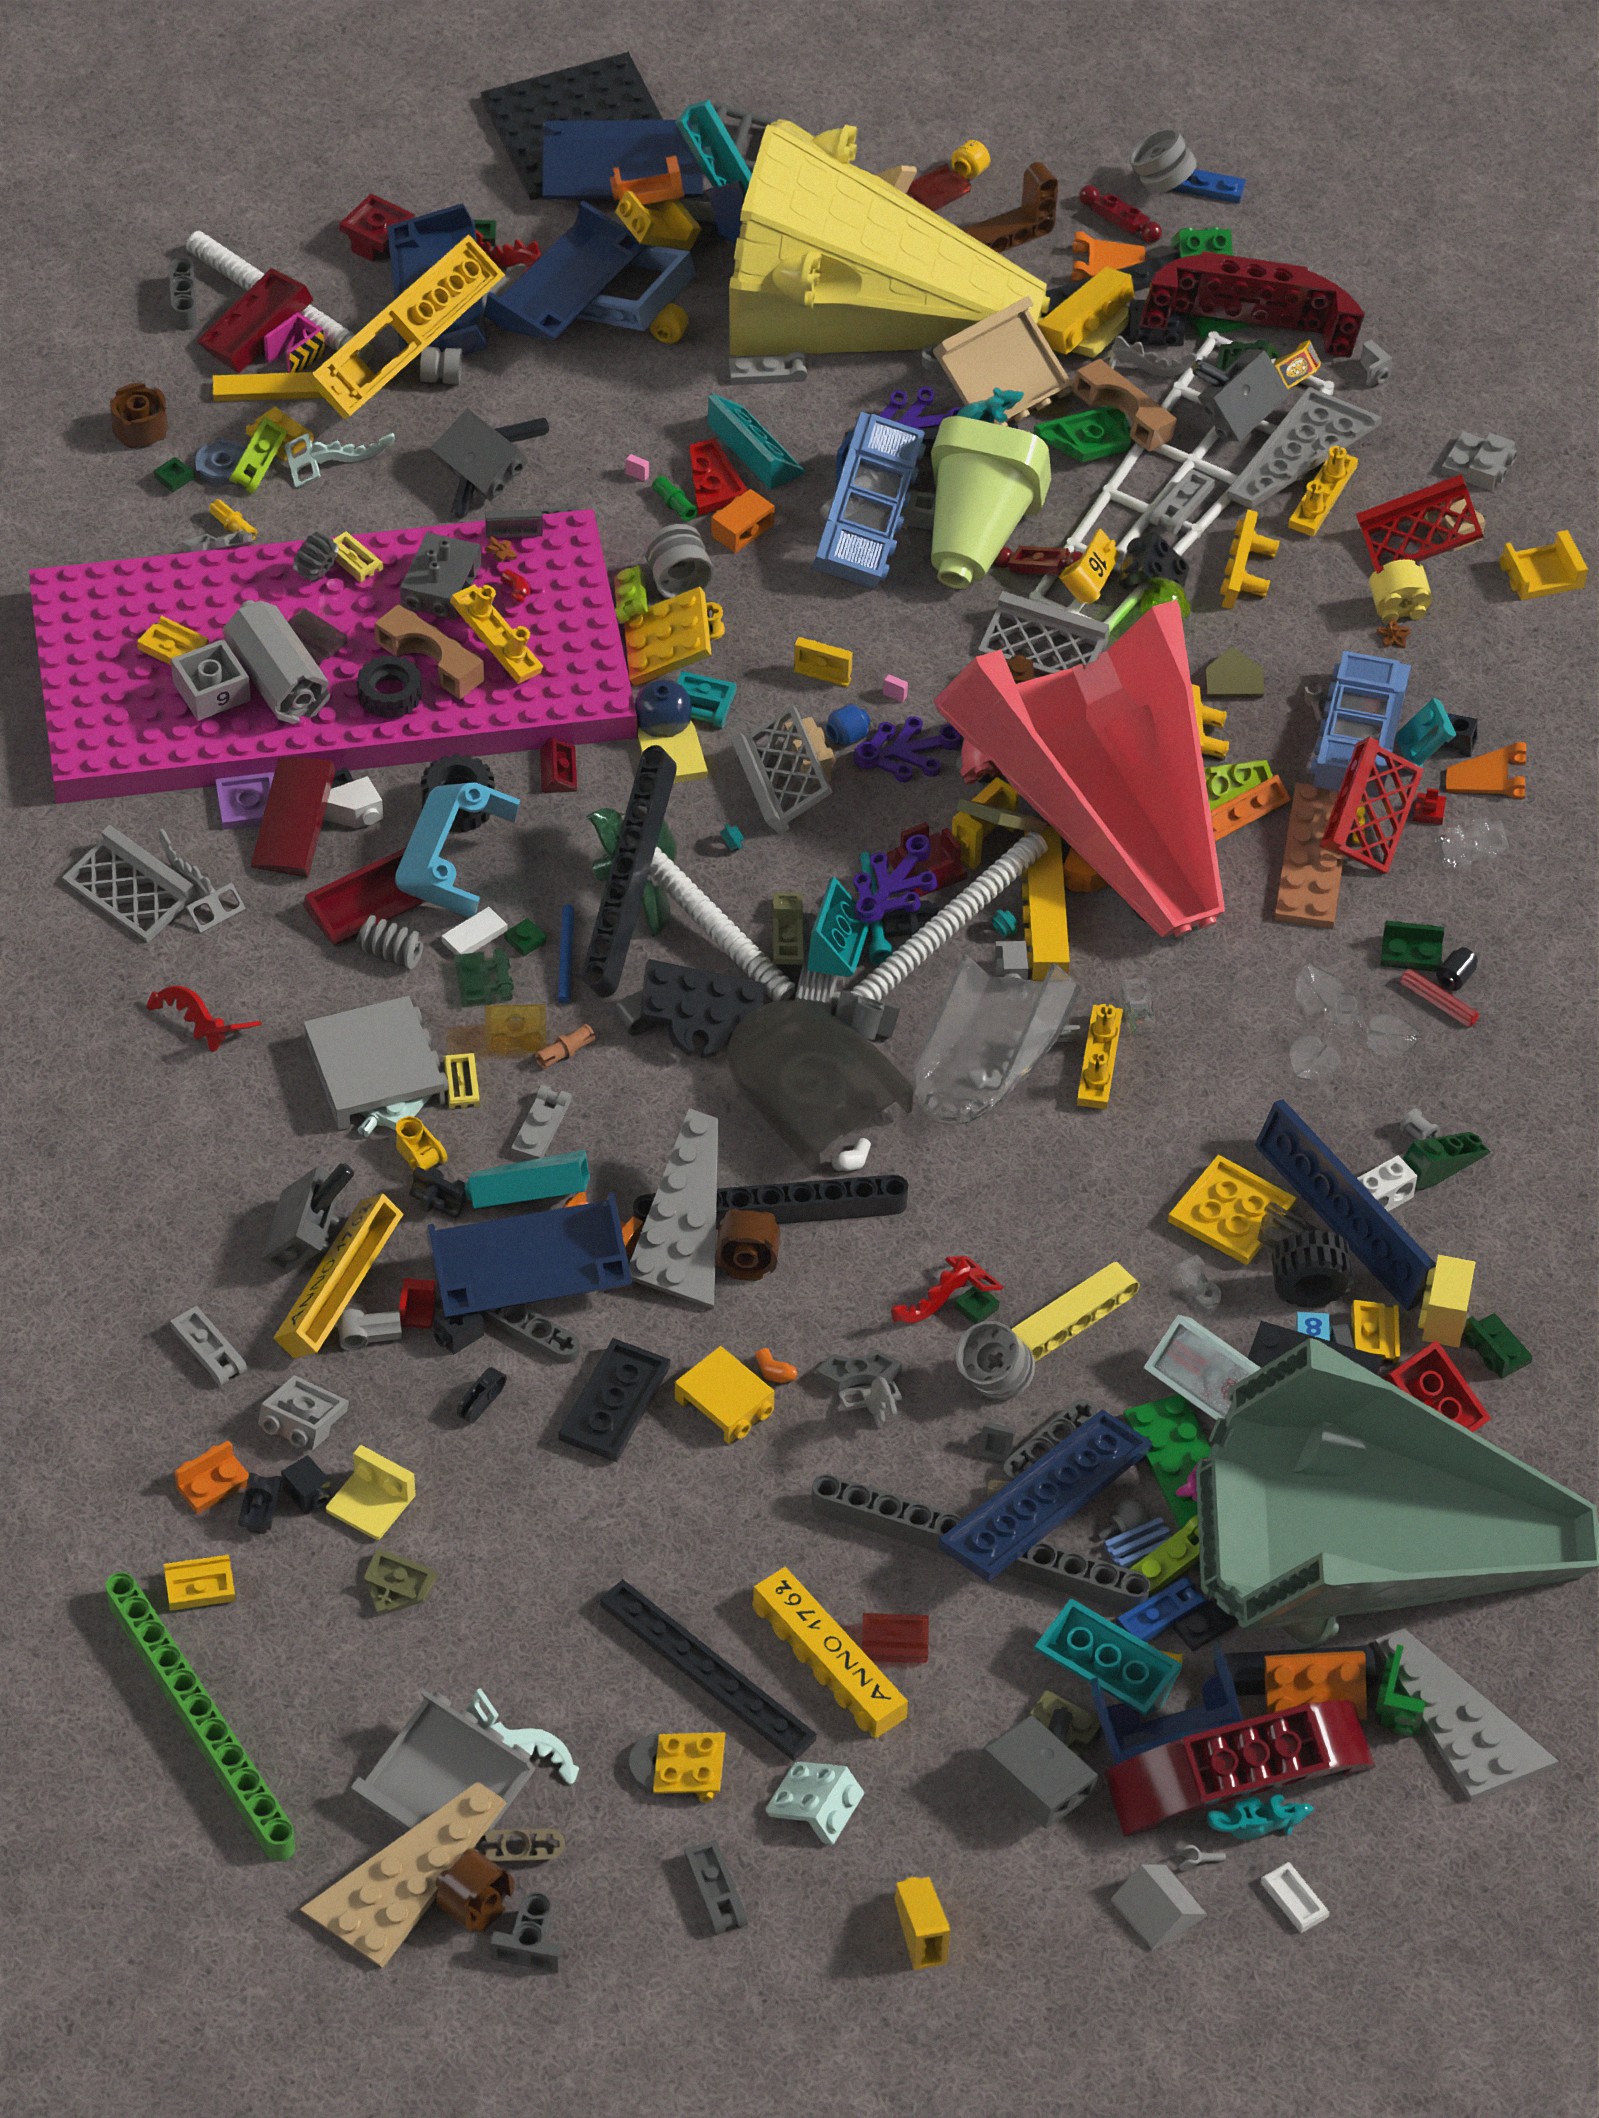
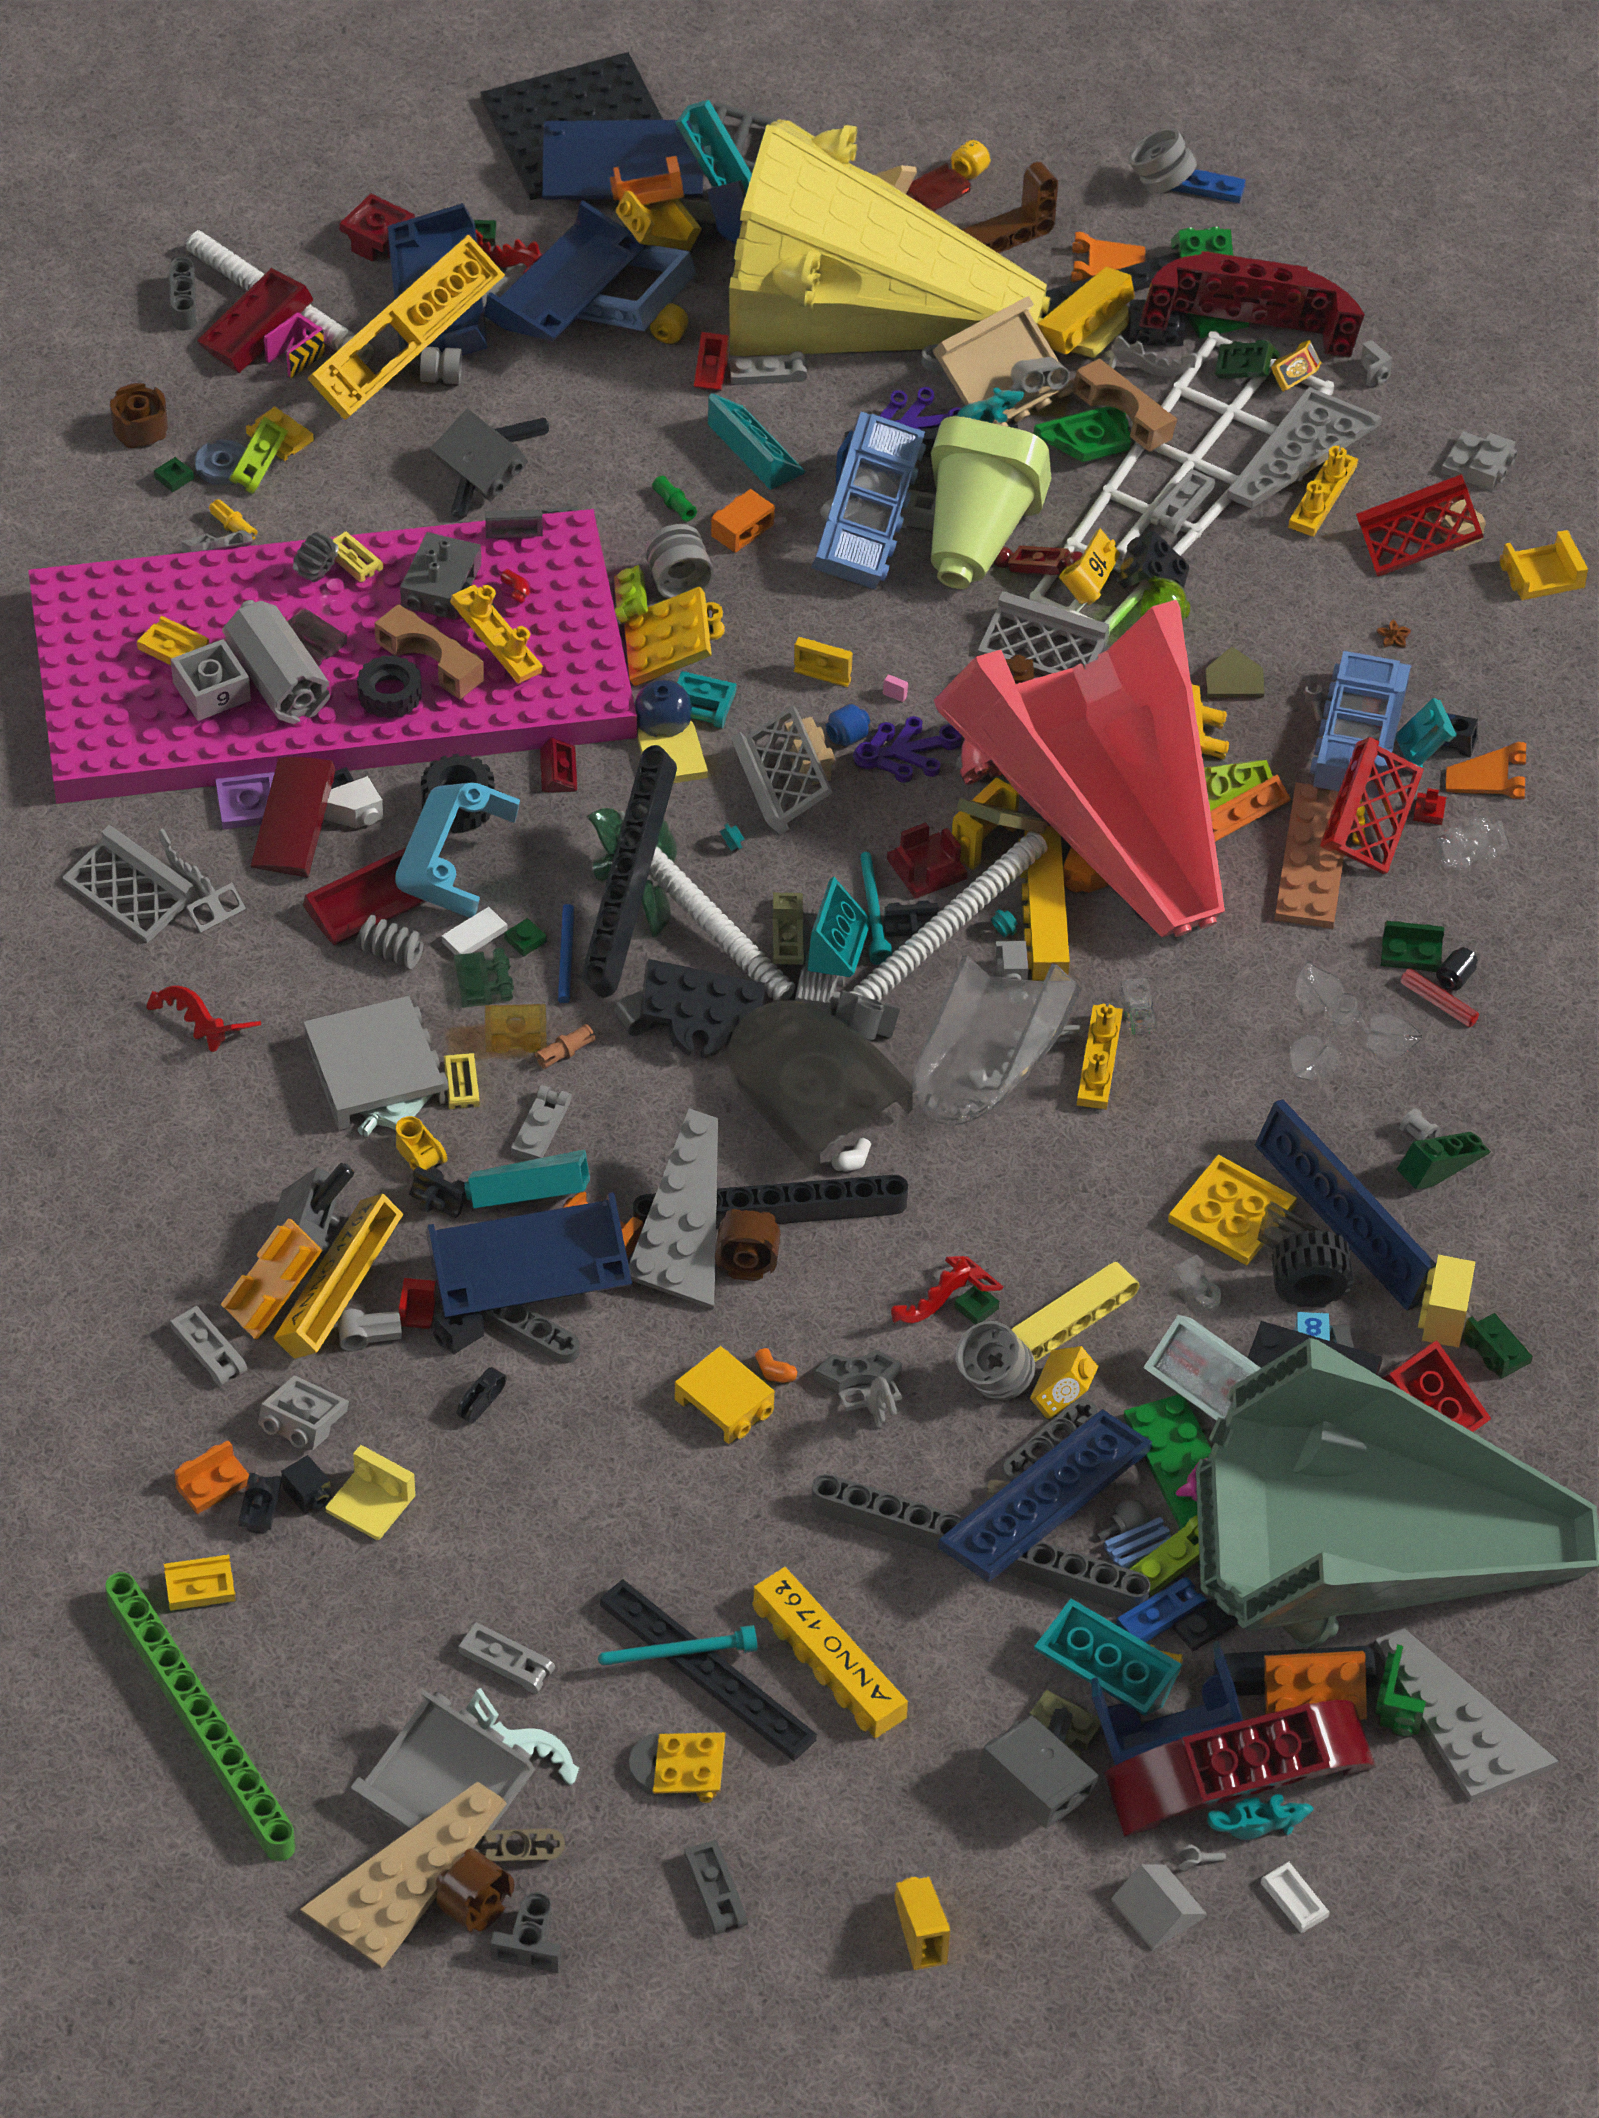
yellow tile [213,372,324,402] -> none
light aqua piece [284,433,395,488] -> none
olive slope [364,1548,438,1614] -> none
dark orange plant [484,536,518,563] -> none
black plate [558,1338,671,1462] -> none
bright pink piece [625,454,649,482] -> none
red wing [689,437,748,516] -> none
light aqua bracket [766,1762,864,1844] -> none
dark purple plant [853,834,937,924] -> none
clear red plate [862,1613,929,1663] -> none
dark grey tile [977,1421,1016,1462] -> none
dark red plate [1079,185,1162,243] -> none
dark grey piece [1191,349,1290,442] -> none
yellow plate [1219,509,1280,609] -> none
yellow plate [1351,1300,1400,1364] -> none
white brick [1357,1155,1417,1211] -> none
light yellow brick [1369,560,1432,623] -> none
none -> light orange brick [220,1219,323,1339]
none -> light grey plate [458,1622,555,1694]
none -> teal piece [598,1625,757,1665]
none -> red slope [694,332,729,391]
none -> light grey beam [1009,357,1070,393]
none -> yellow slope [1030,1346,1098,1419]

